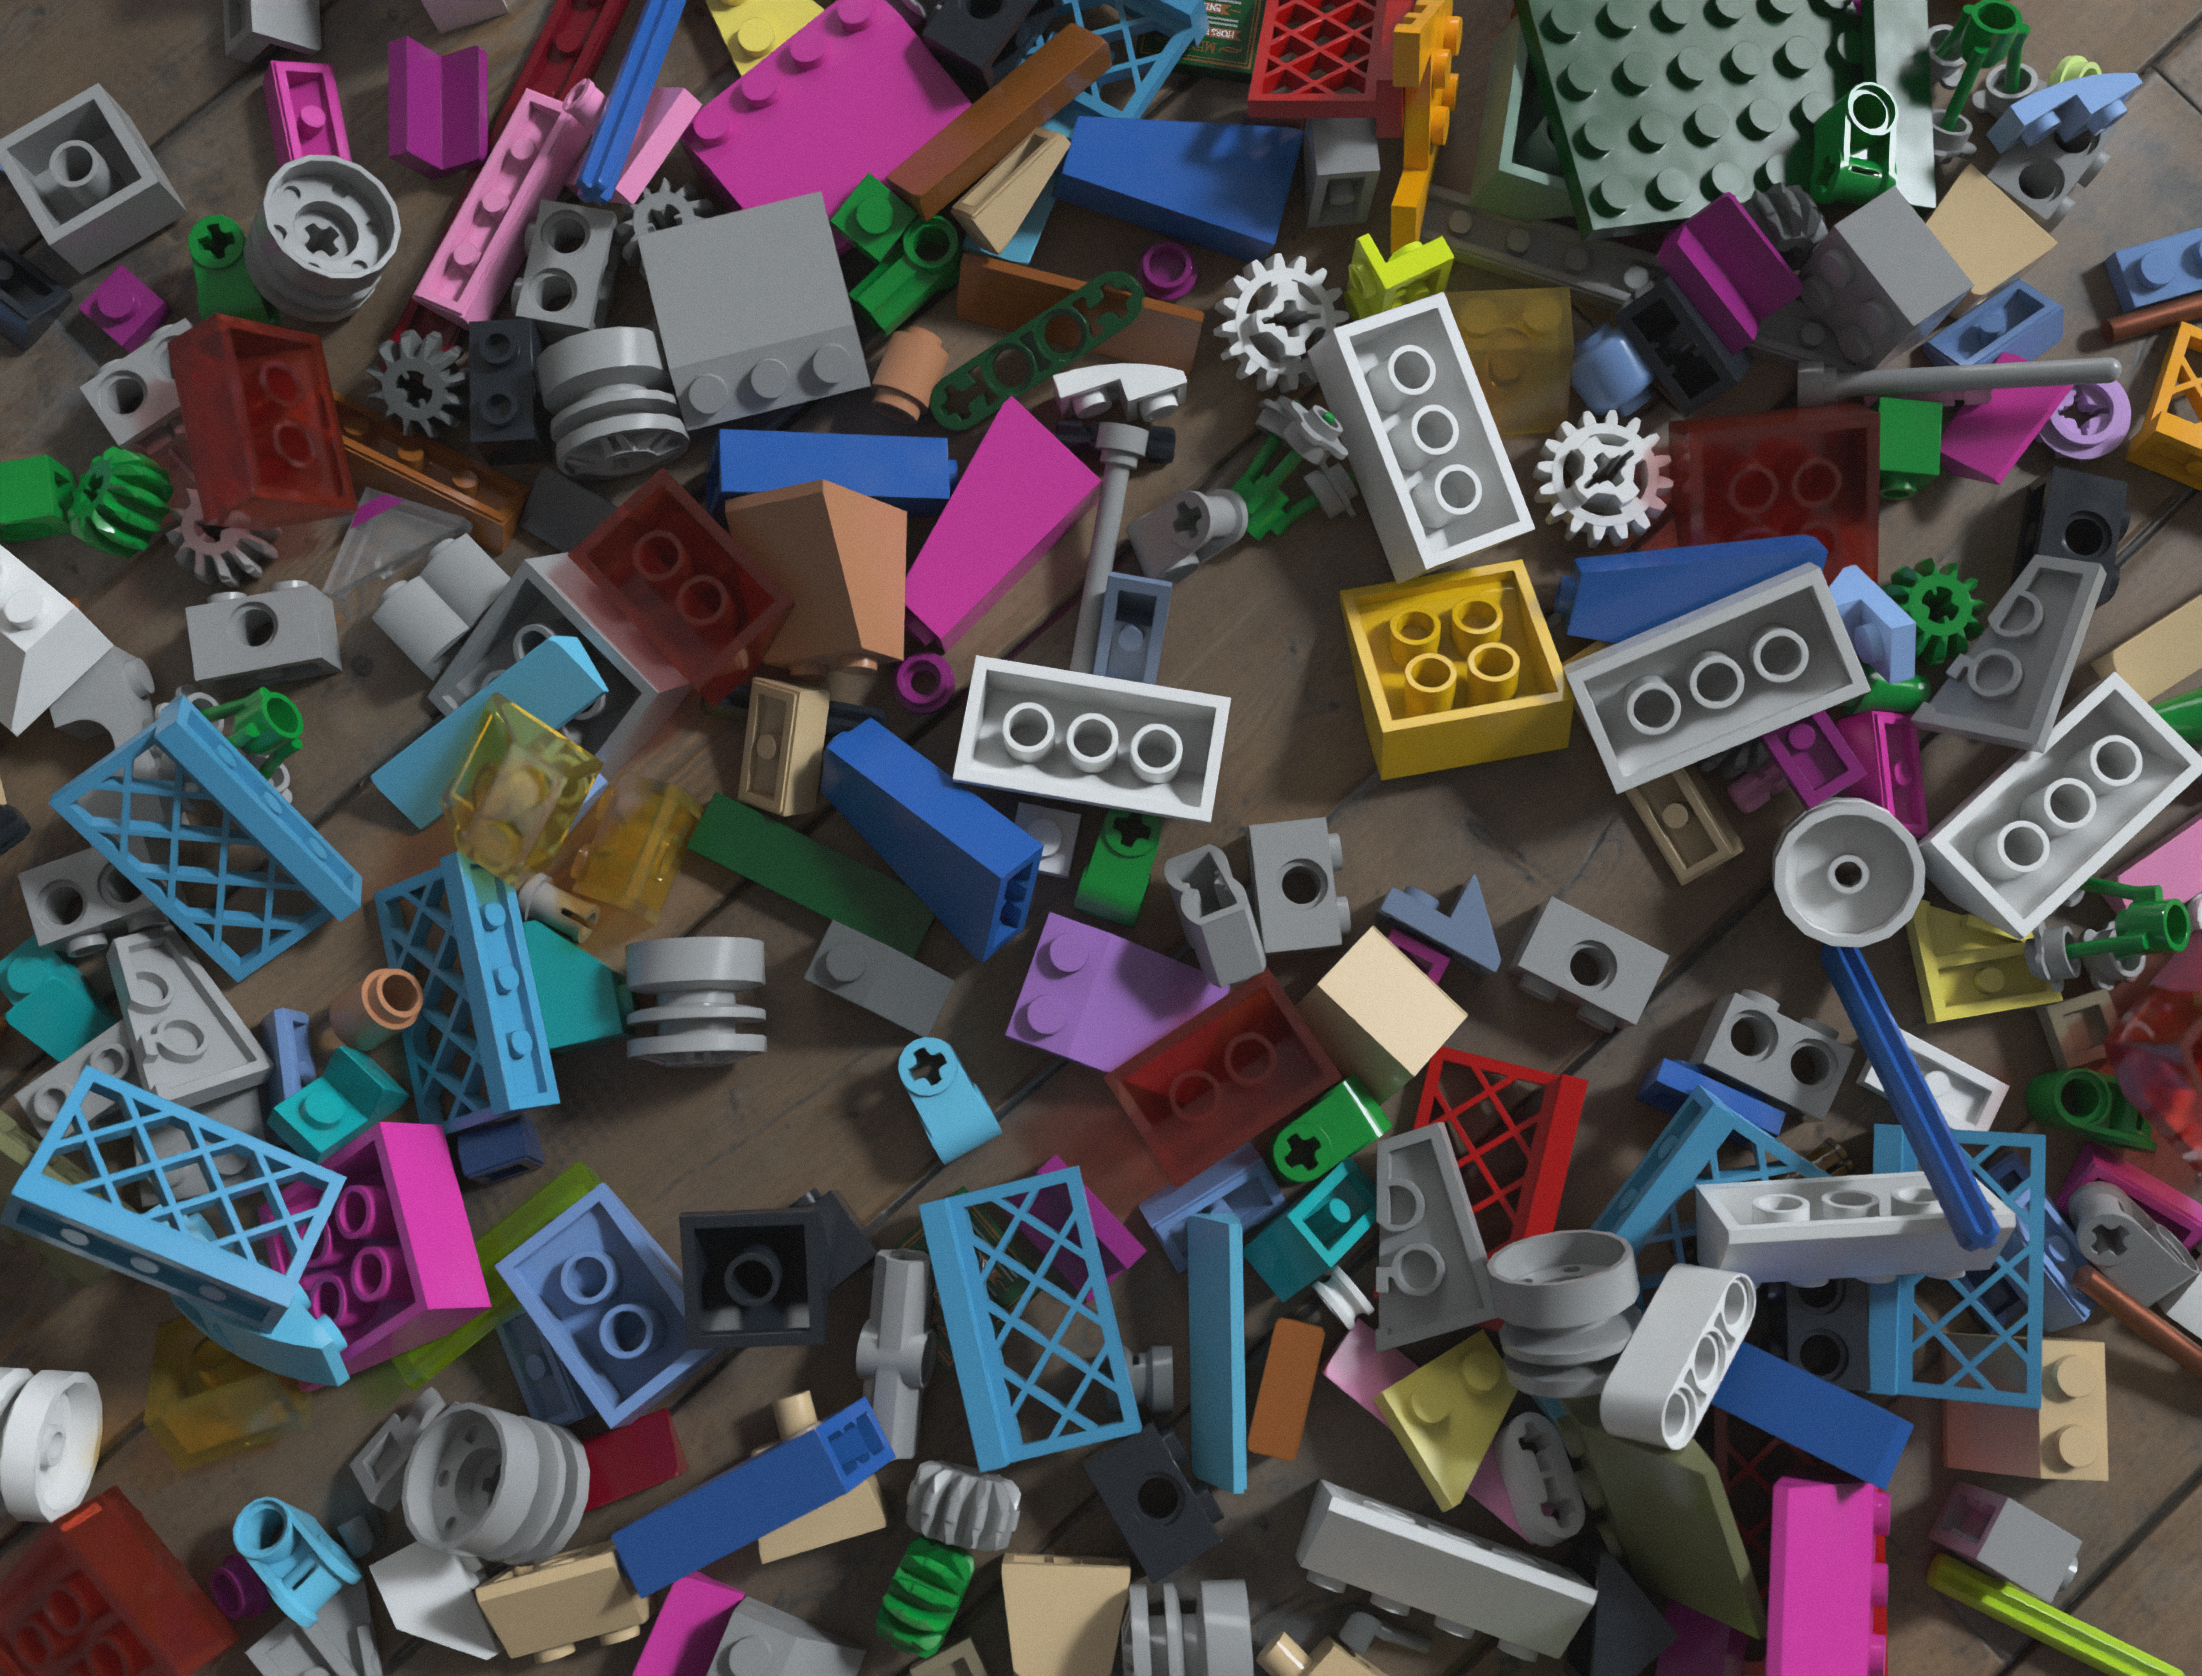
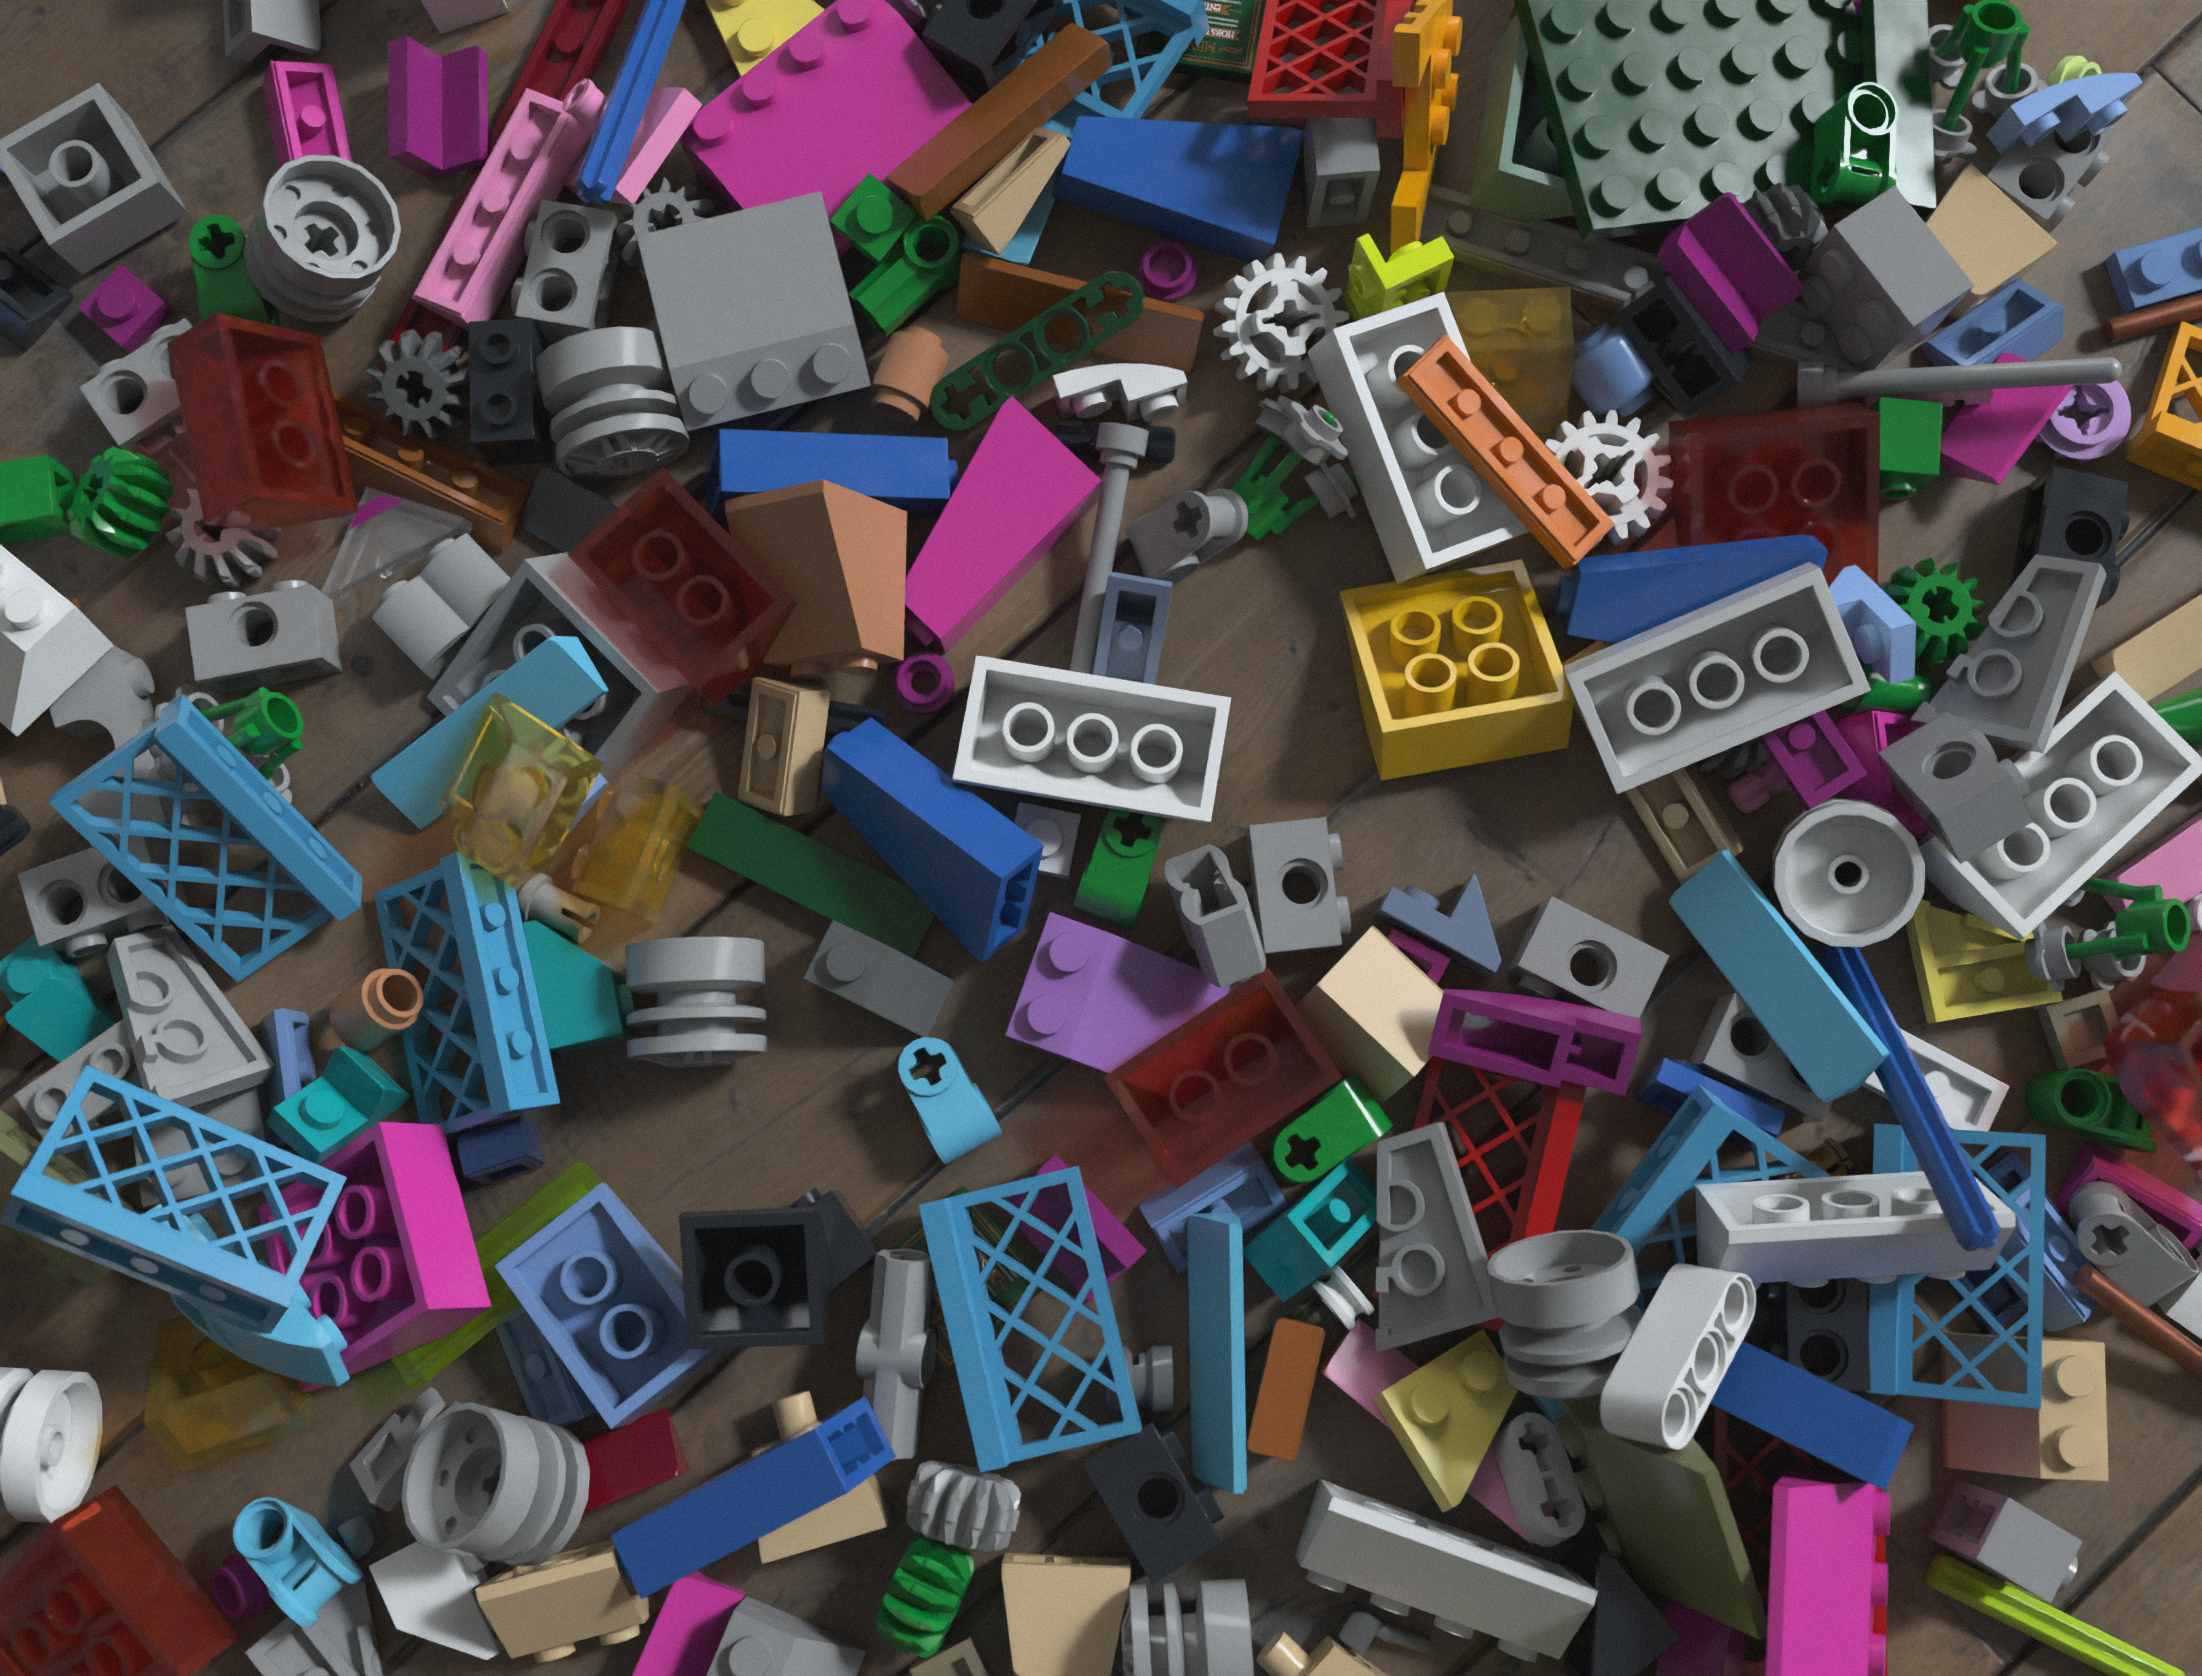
none -> orange tile [1395,334,1615,570]
none -> magenta slope [1428,989,1642,1096]
none -> medium azure slope [1668,850,1890,1102]
none -> light grey brick [1878,712,2033,864]

